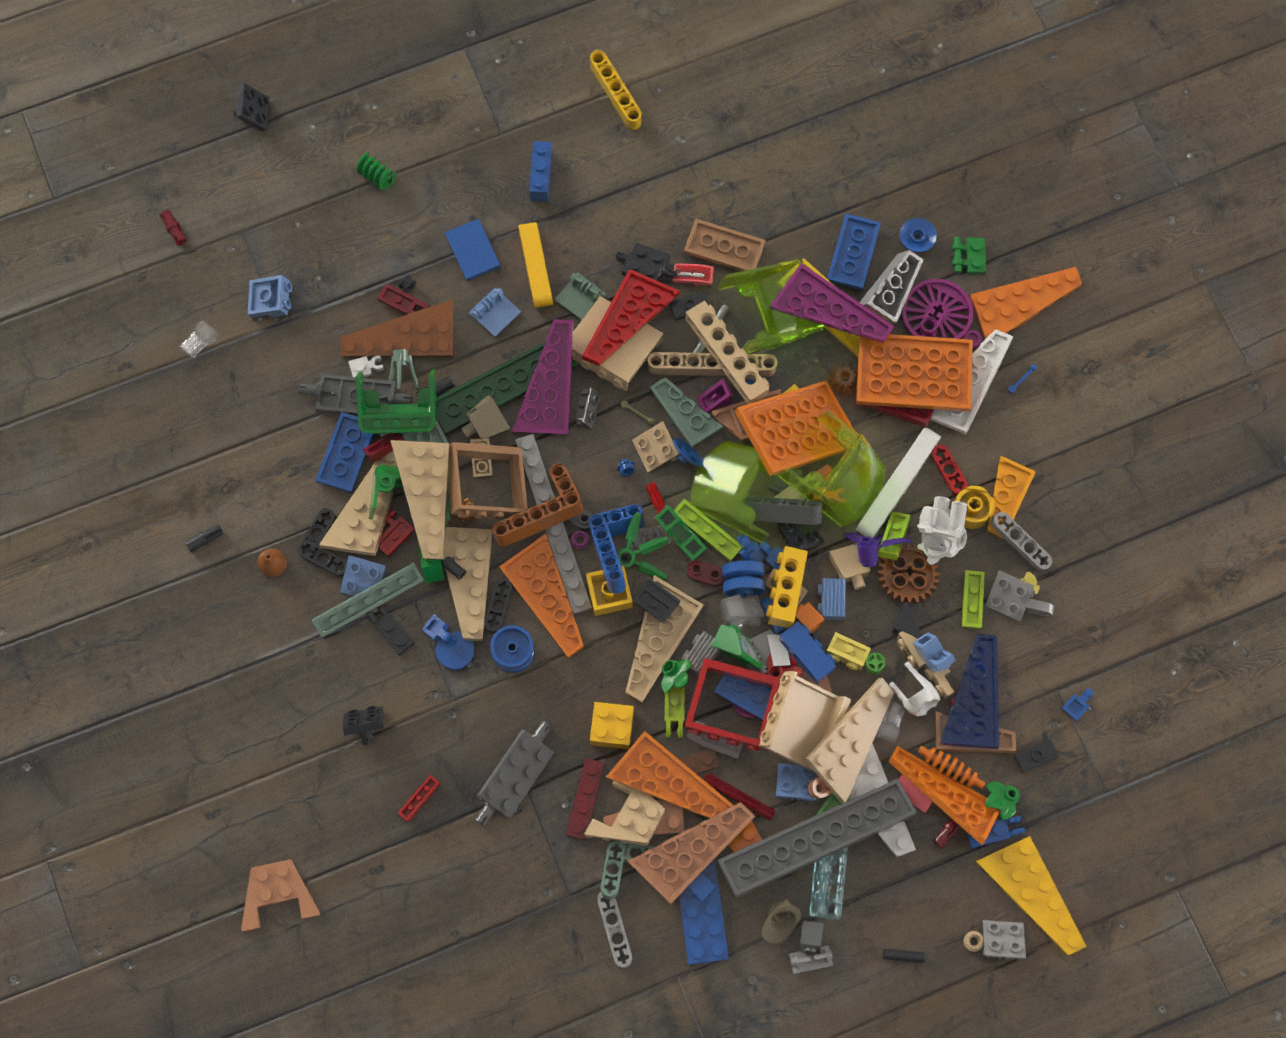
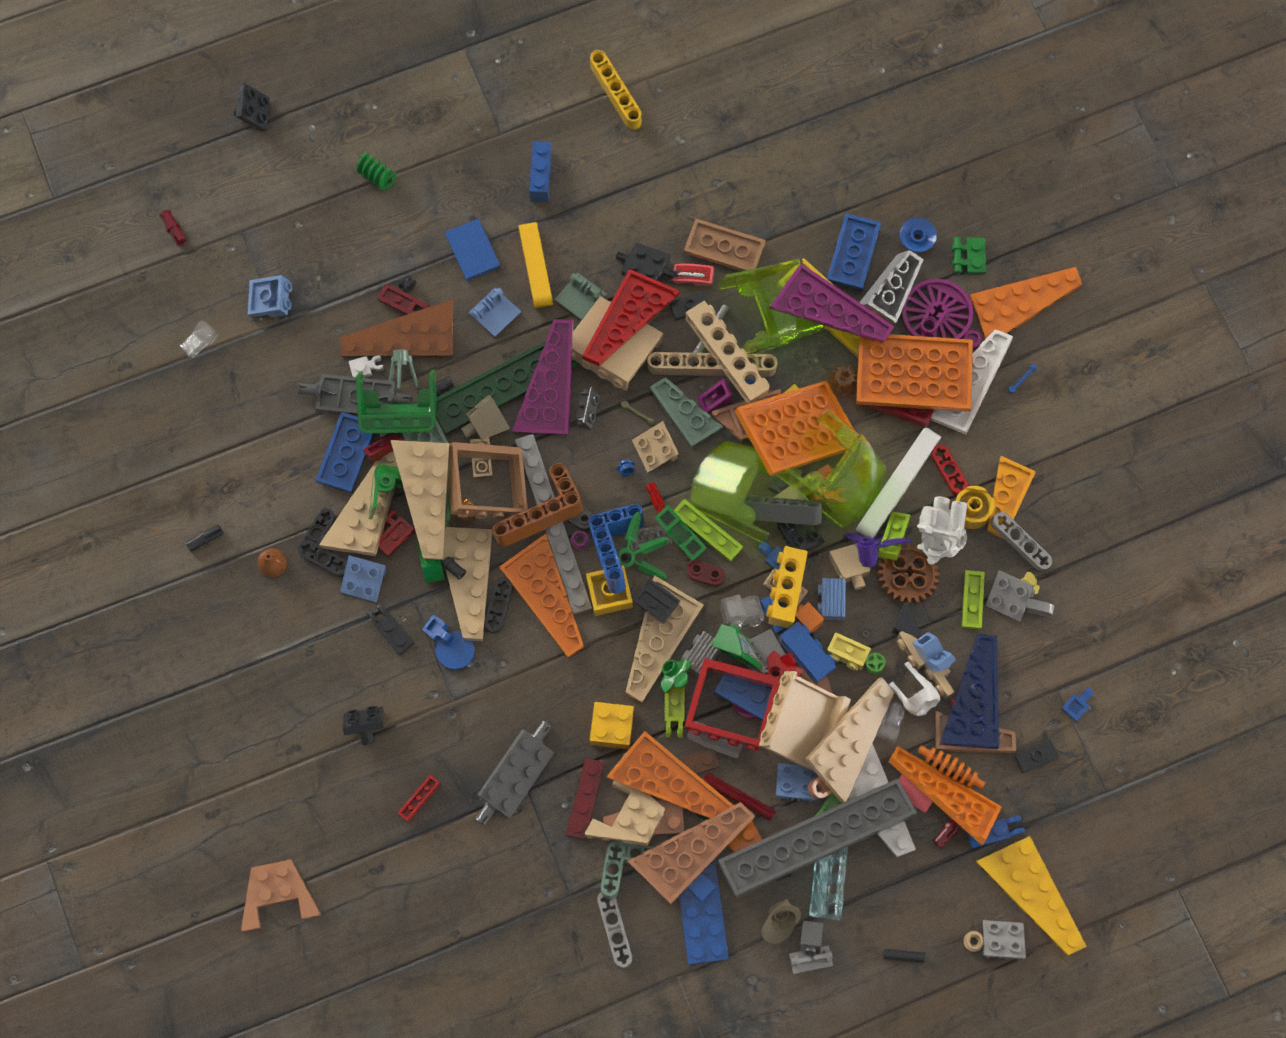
sand green plate [312,563,424,637] -> none
blue wheel [490,625,535,673] -> none
blue dish [673,438,703,467] -> none
blue wheel [722,561,766,598] -> none
blue plate [736,534,766,562] -> none
white sticker [767,634,791,666] -> none
green plate [985,782,1020,820] -> none

